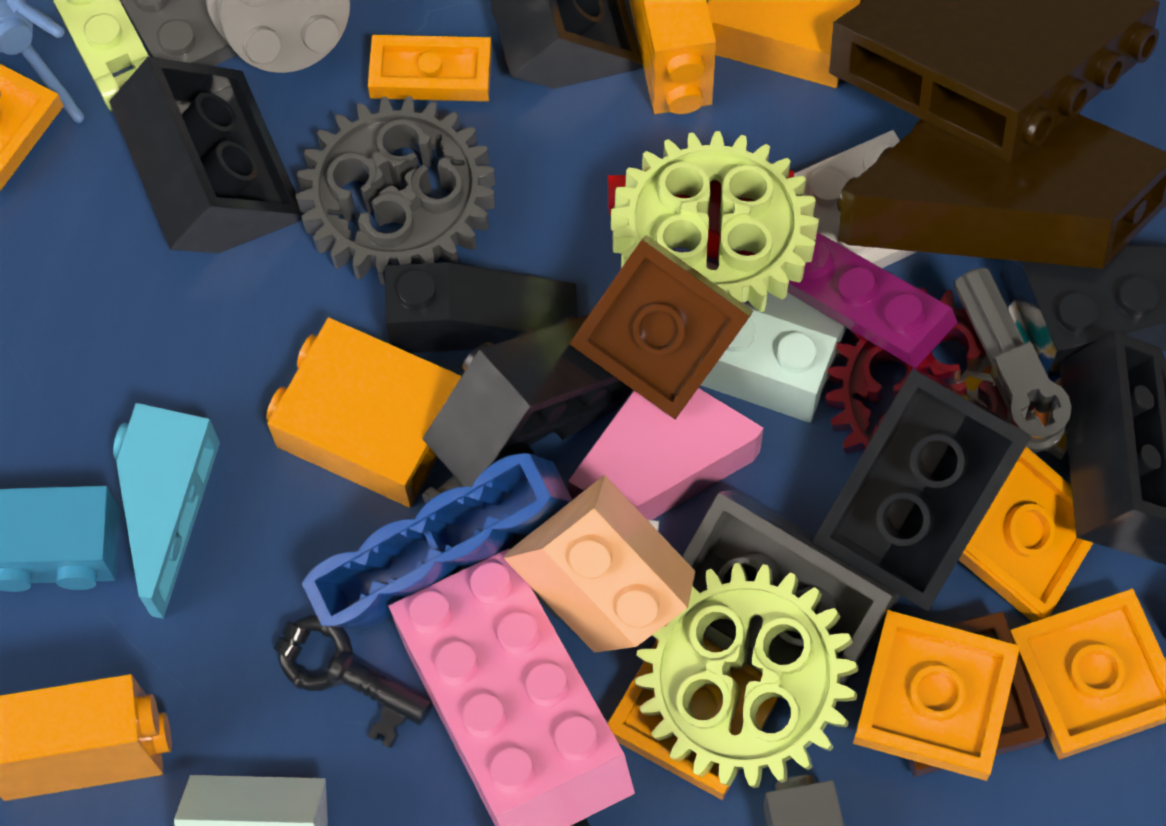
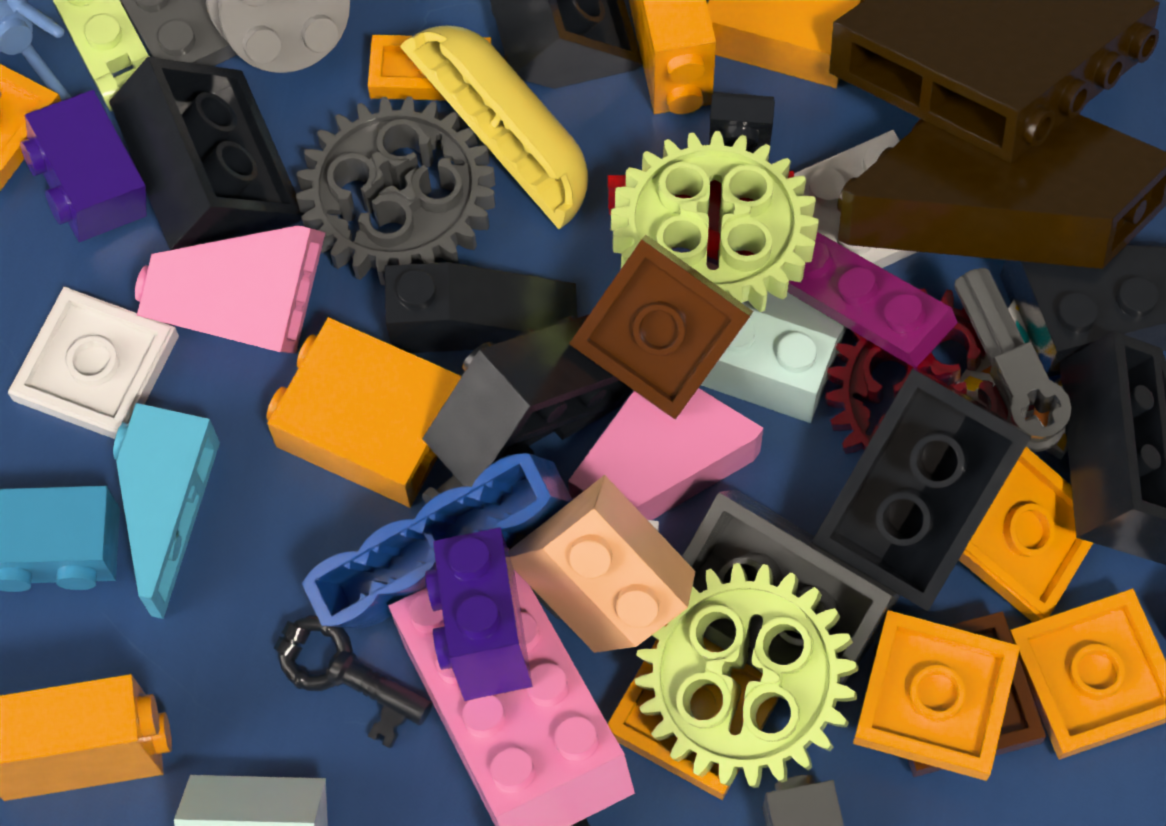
none -> white tile [8,287,179,439]
none -> dark purple brick [20,89,147,243]
none -> bright pink slope [135,225,325,353]
none -> light yellow brick [400,25,588,229]
none -> dark purple brick [425,527,533,701]
none -> black brick [709,92,775,162]

